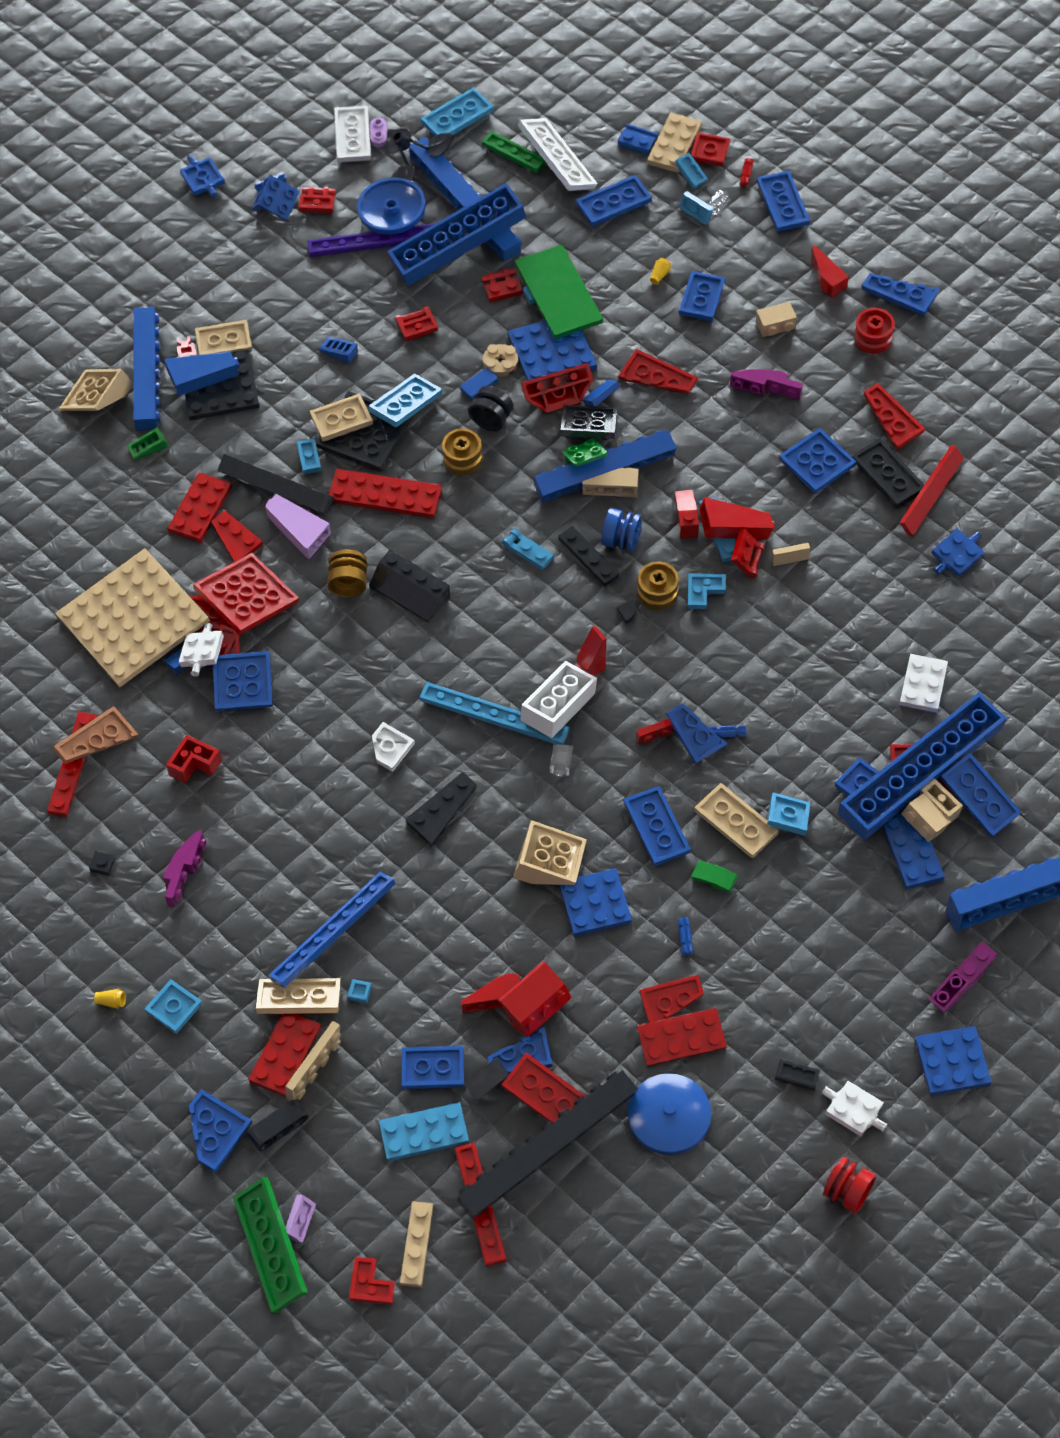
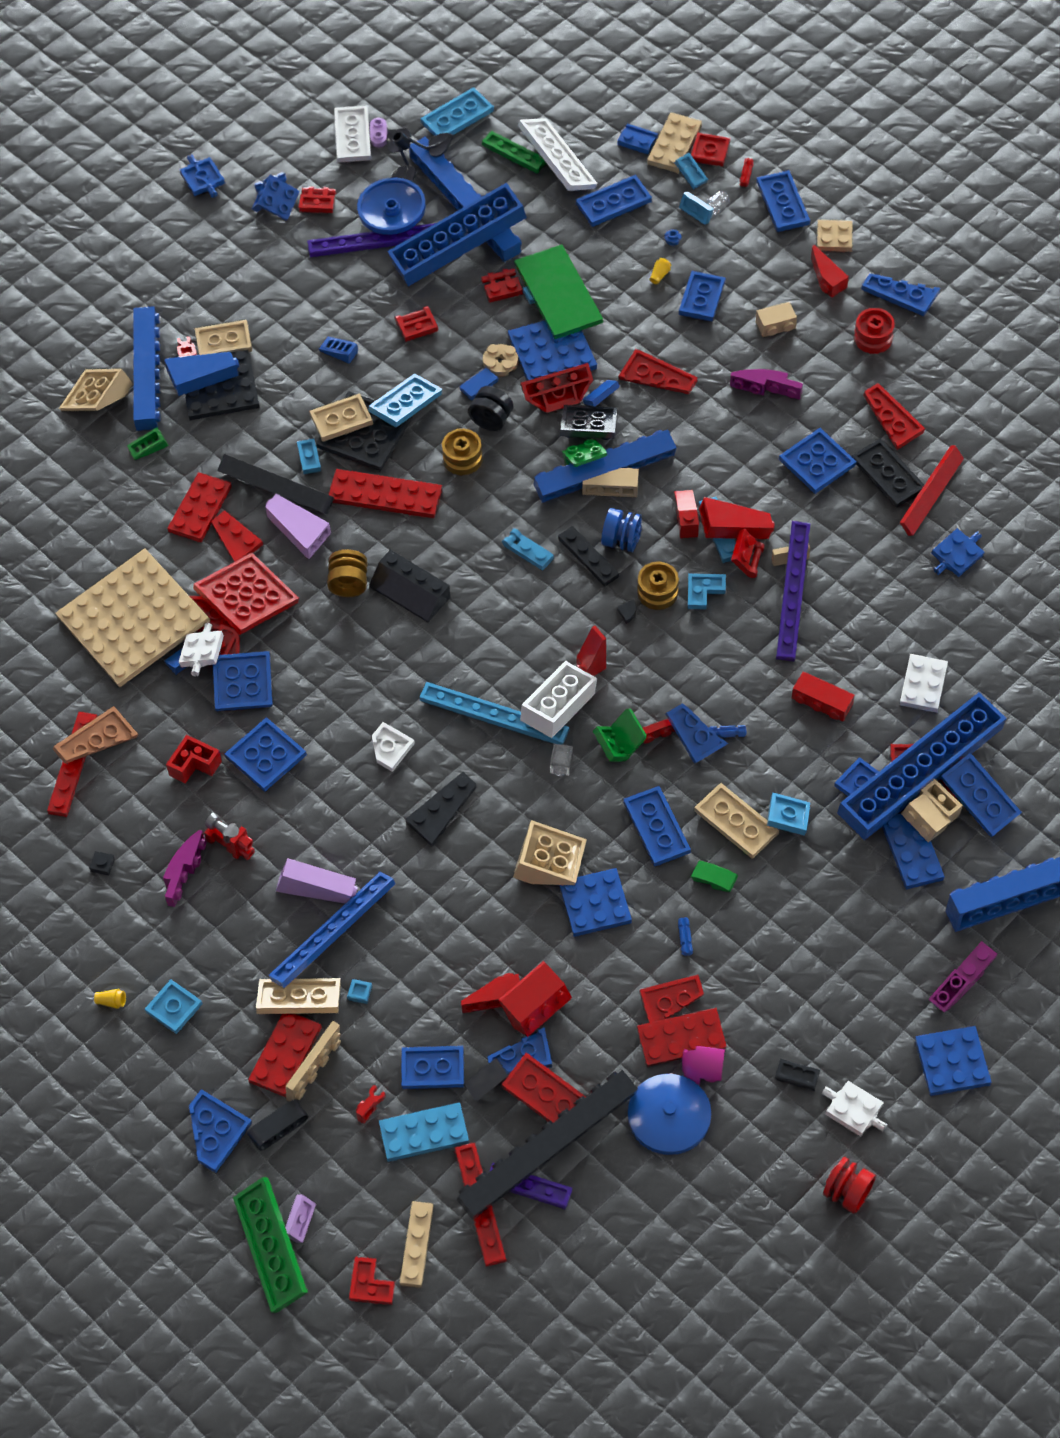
none -> red hips [204,813,255,860]
none -> blue plate [225,717,307,792]
none -> lavender slope [276,858,357,904]
none -> red plate [356,1085,386,1124]
none -> dark purple tile [489,1163,572,1209]
none -> green bracket [593,709,647,761]
none -> blue plate [665,230,681,246]
none -> dark pink brick [682,1046,725,1086]
none -> dark purple tile [776,521,811,662]
none -> red brick [792,671,855,722]
none -> tan plate [817,220,852,252]

